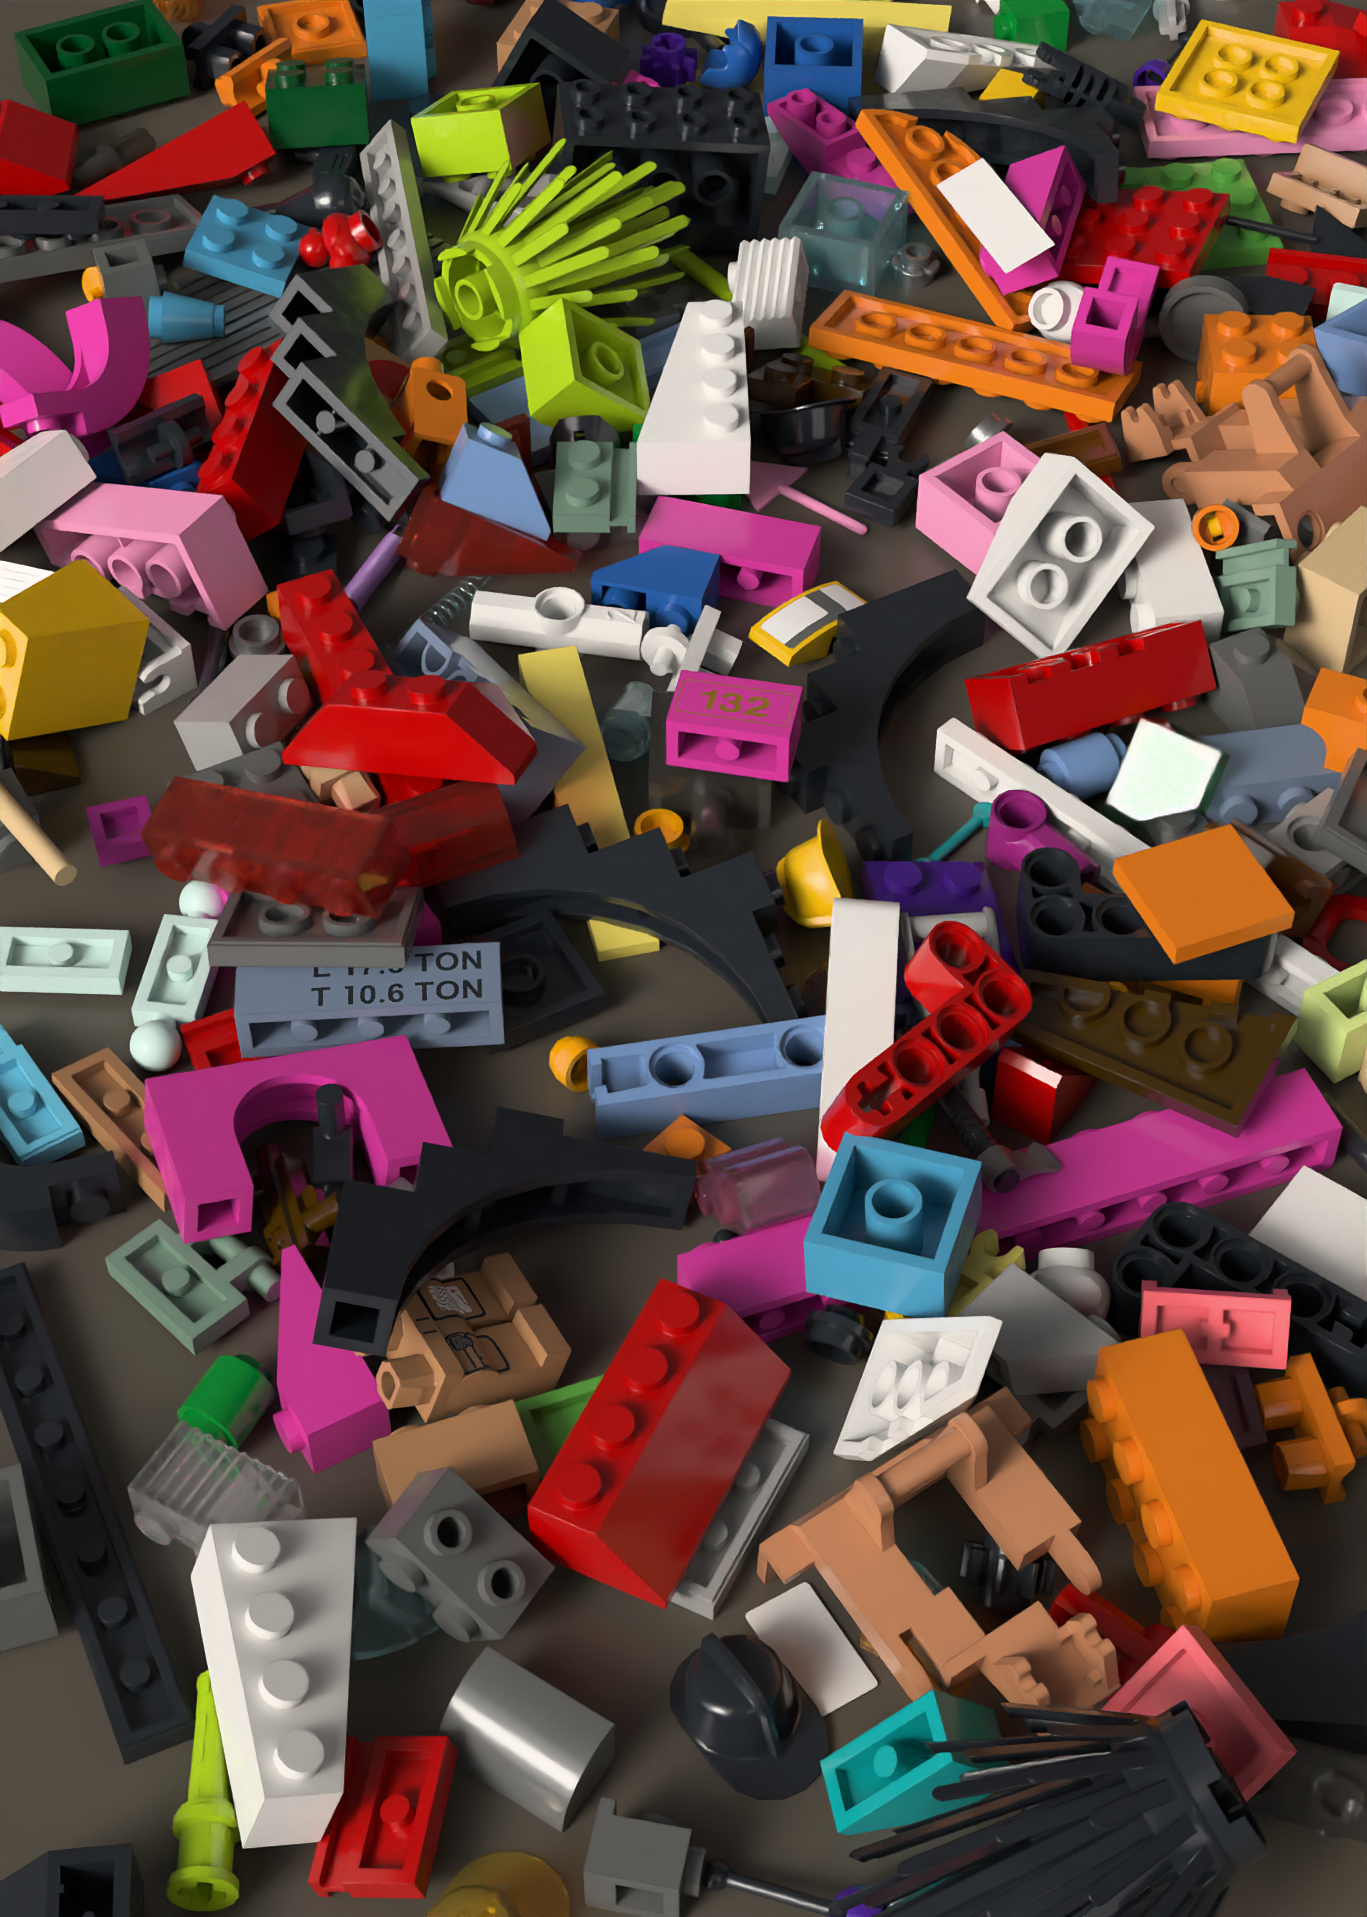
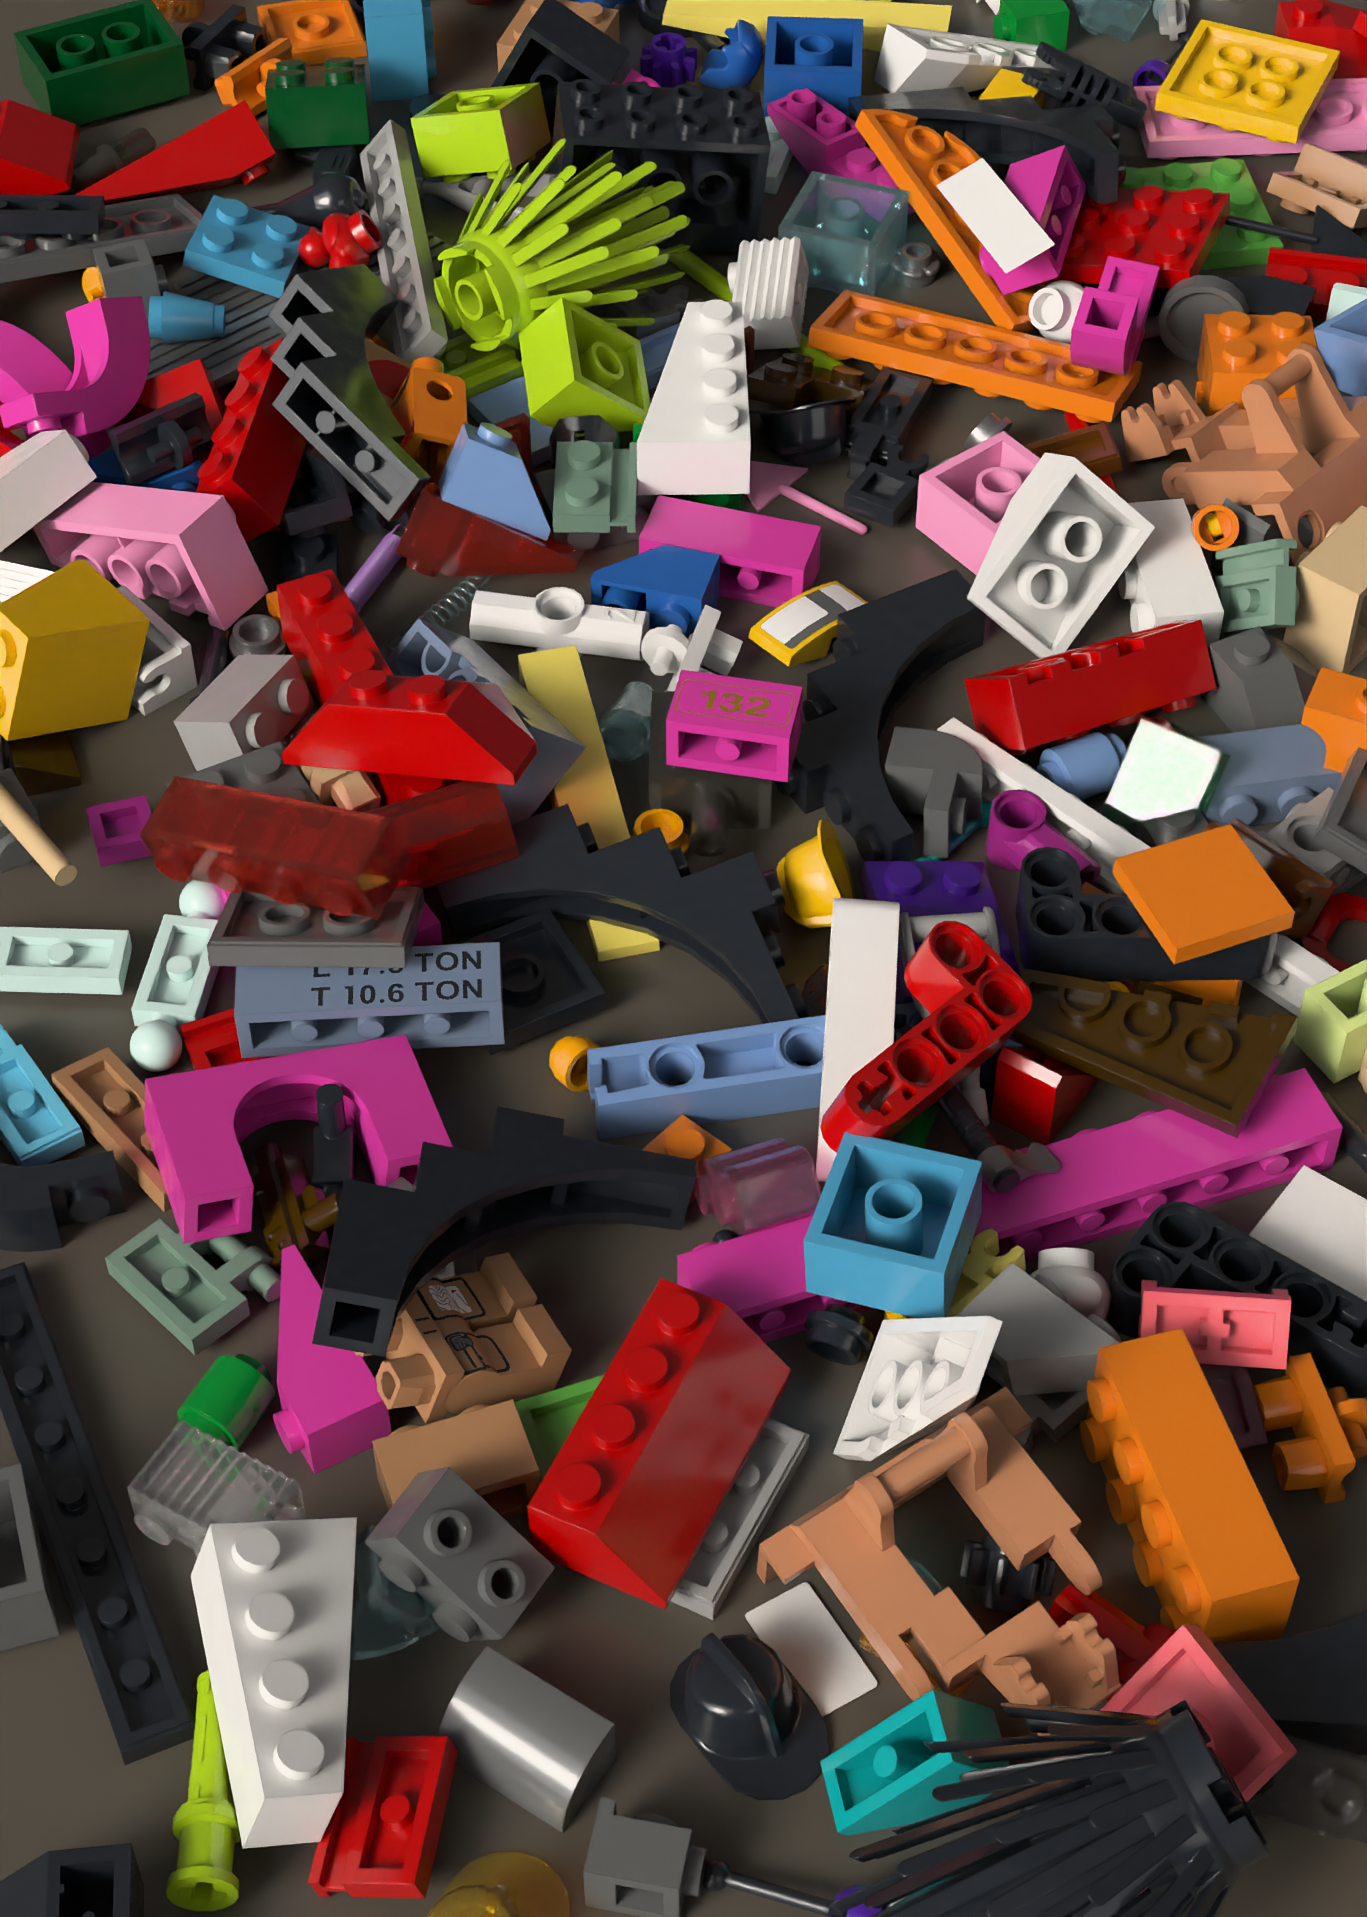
none -> dark grey brick [885,727,983,858]

